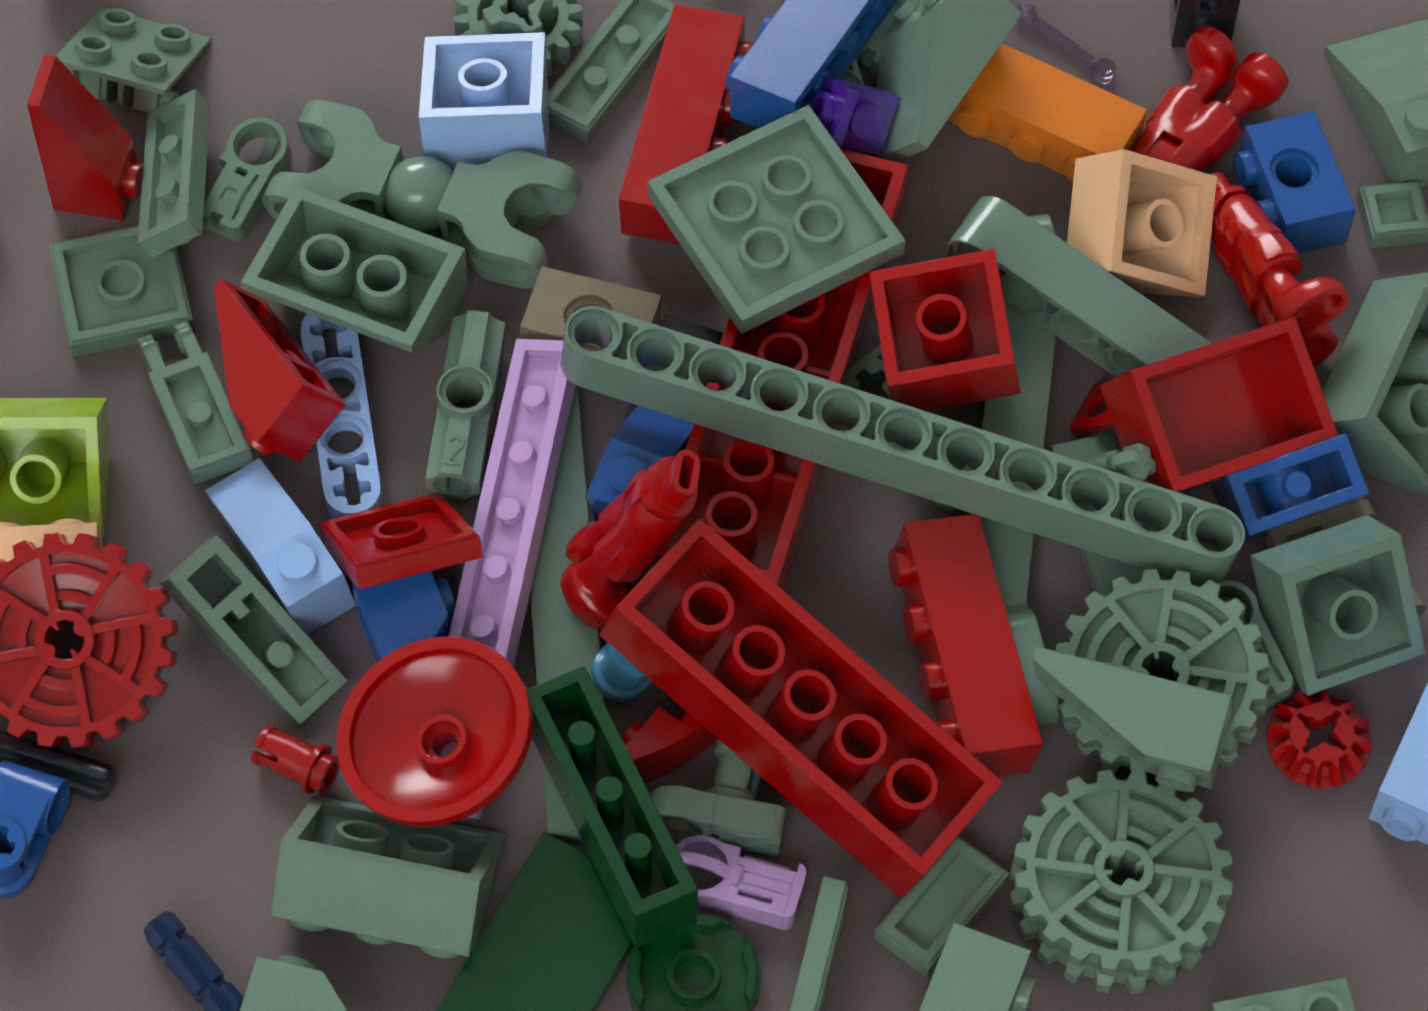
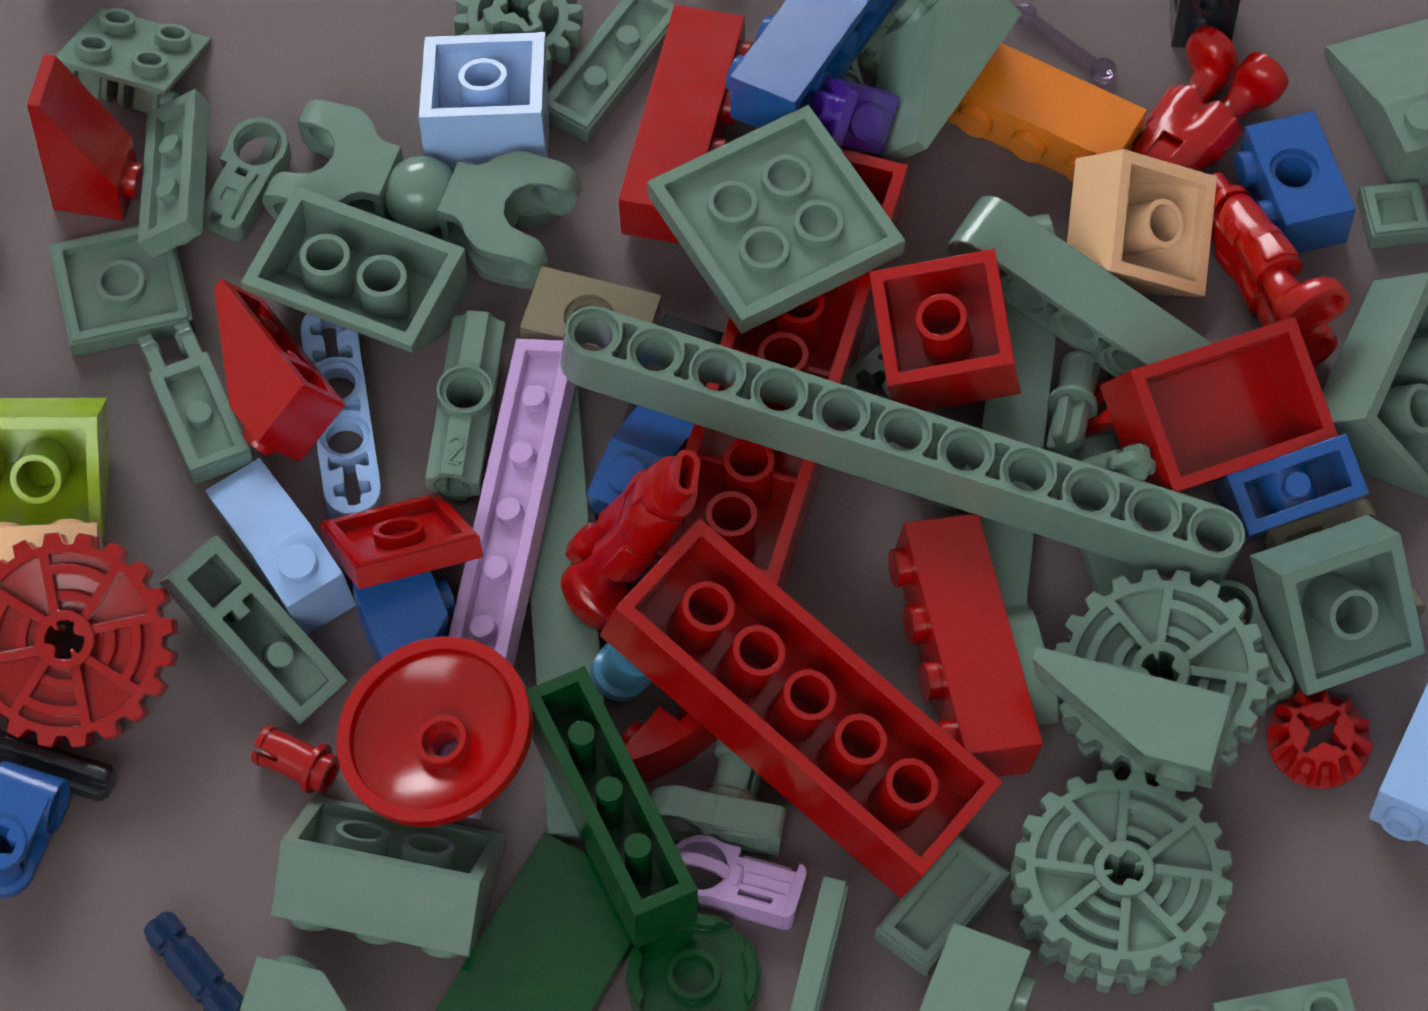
none -> sand green axle [1046,351,1101,459]

